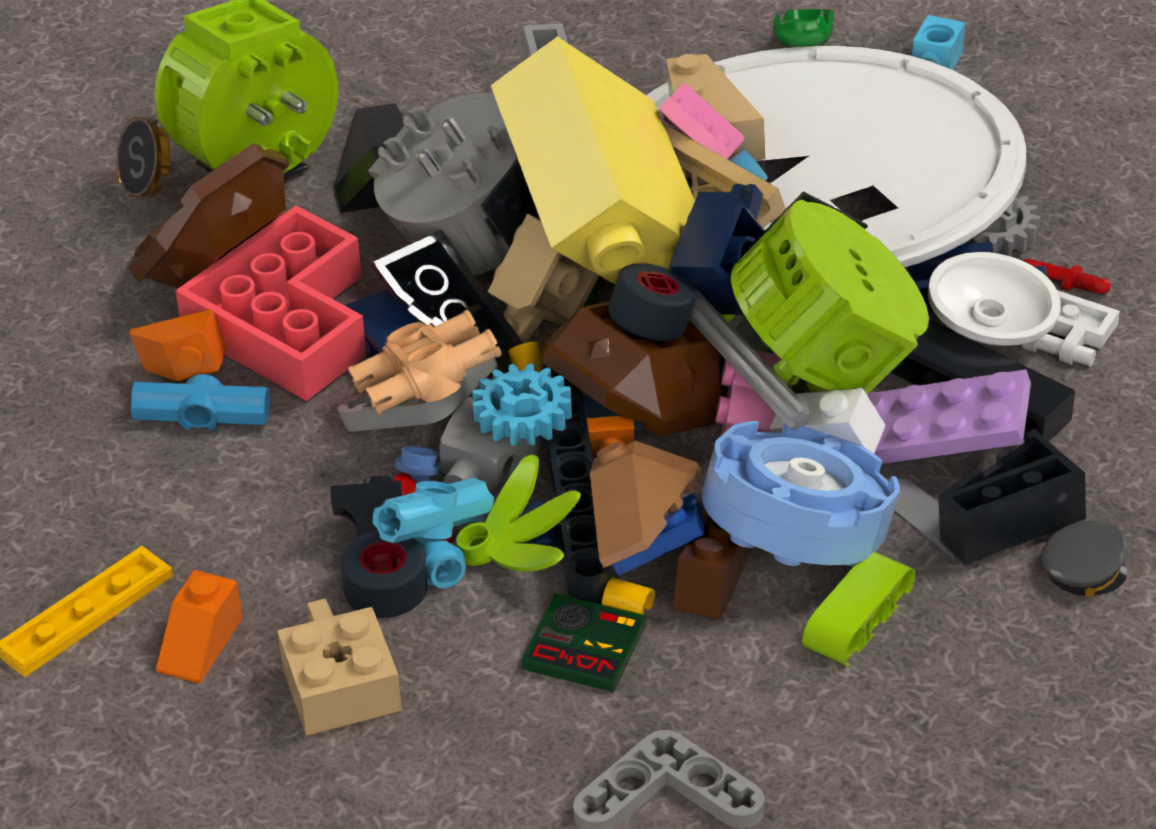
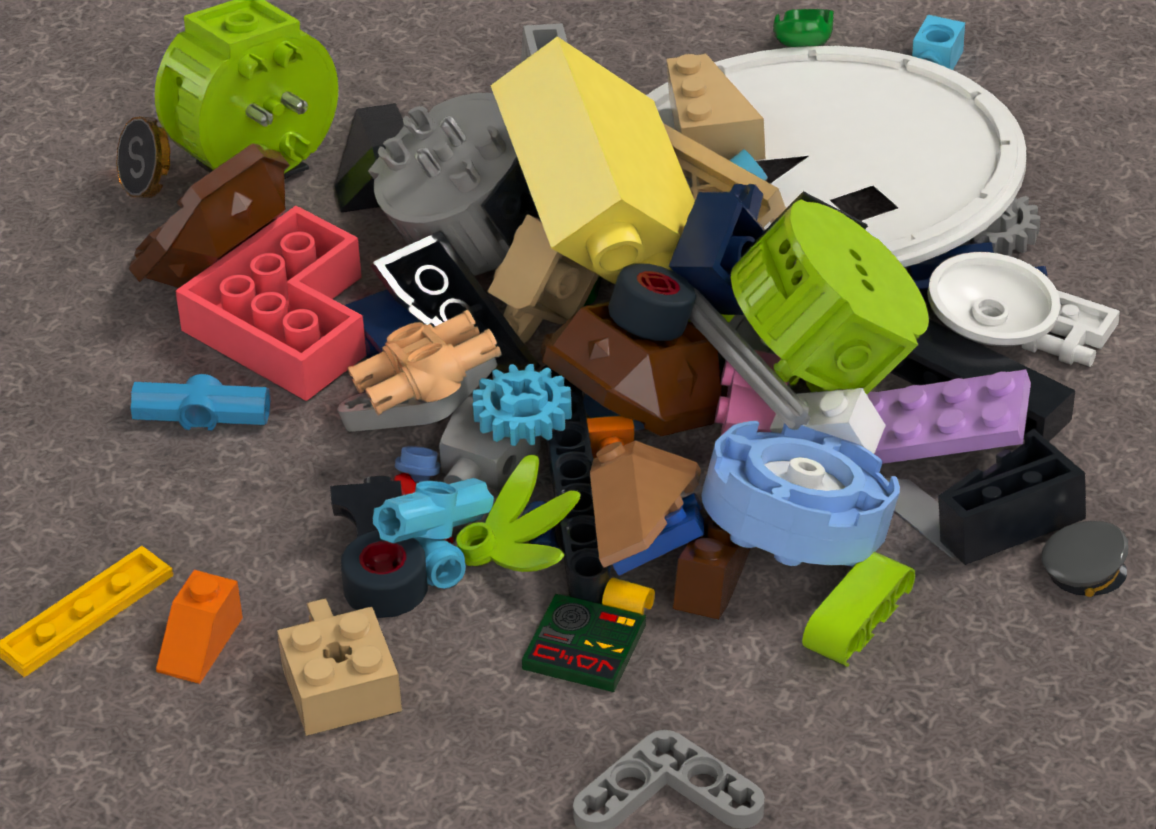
orange slope [129,309,227,381] -> none
yellow hinge [508,341,545,372] -> none
bright pink bracket [658,84,745,159] -> none
red piece [1024,259,1111,295] -> none

